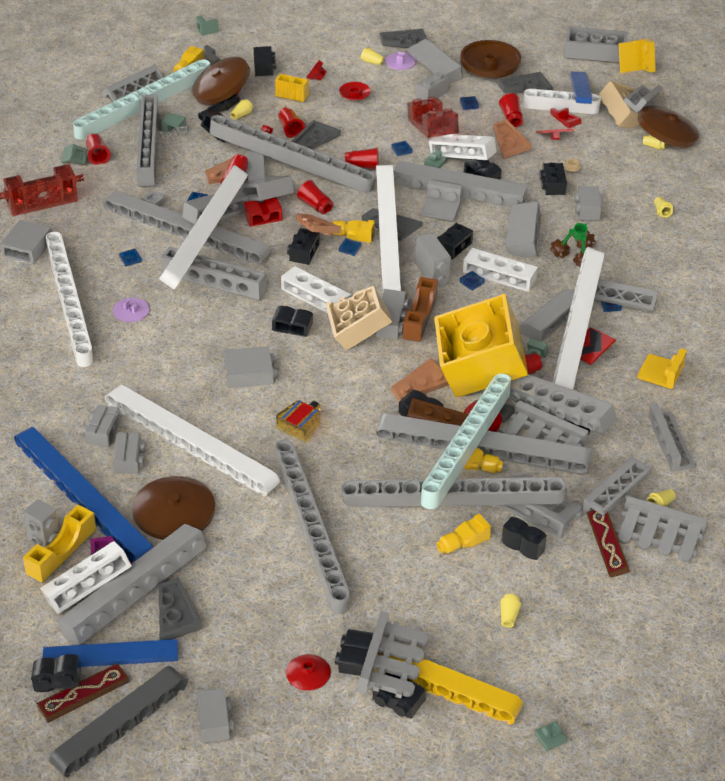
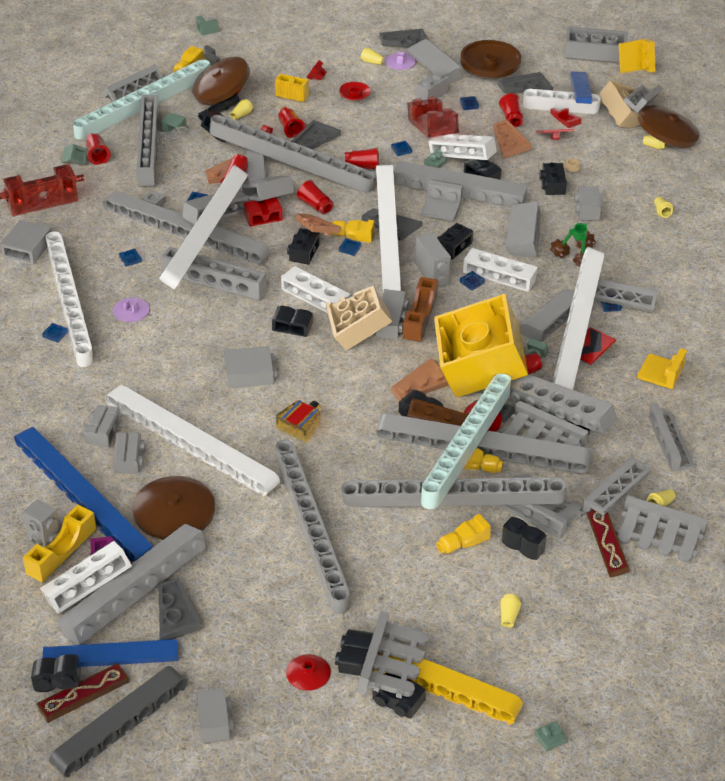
black brick [253,46,276,77] -> none
none -> clear blue tile [42,323,68,343]

